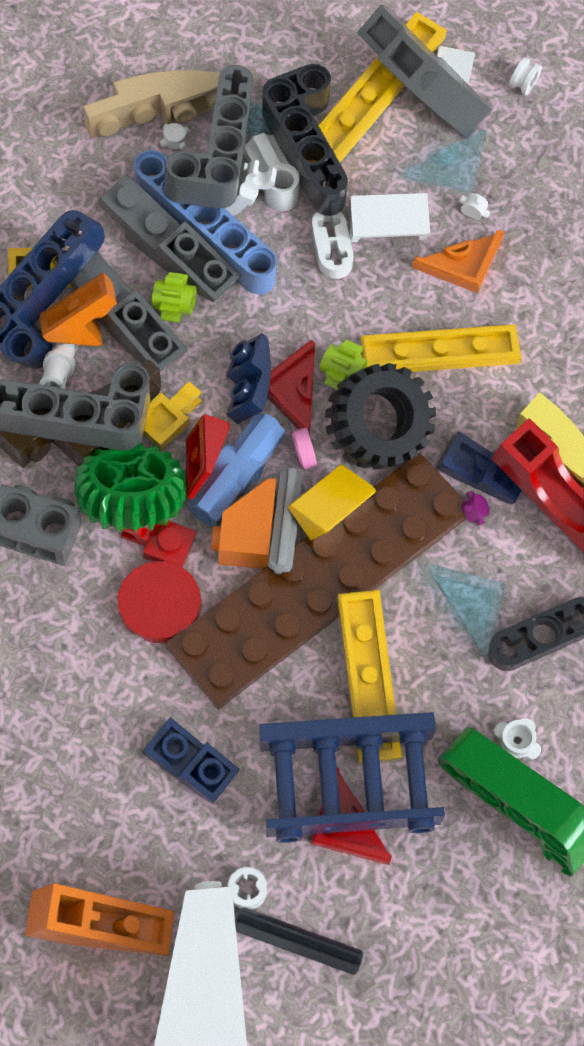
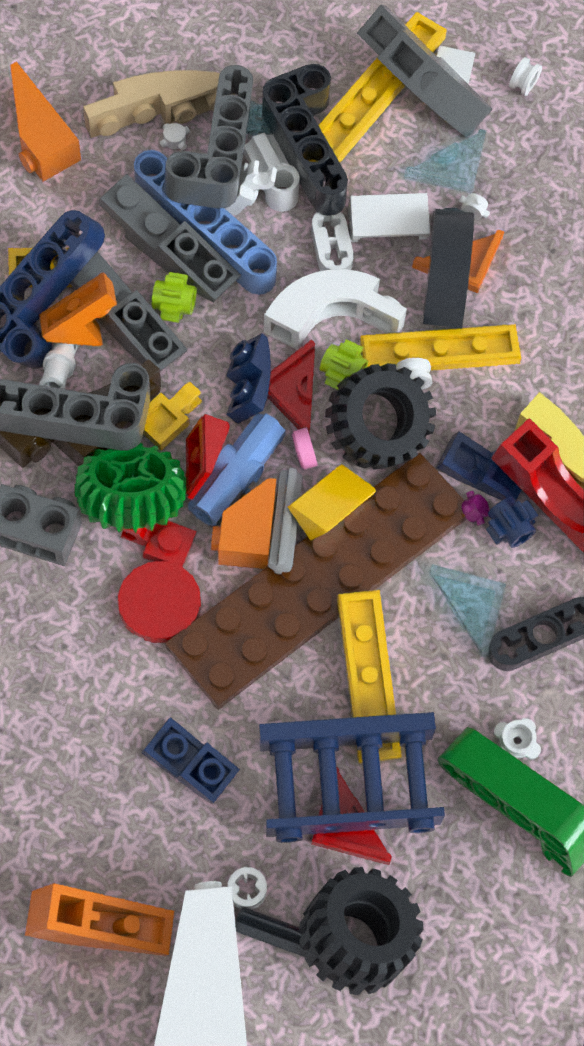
none -> orange slope [10,61,81,182]
none -> white arch [264,269,407,350]
none -> black tyre [299,867,424,995]
none -> white bush [396,358,432,390]
none -> black arch [423,208,474,329]
none -> dark blue gear [486,497,539,548]

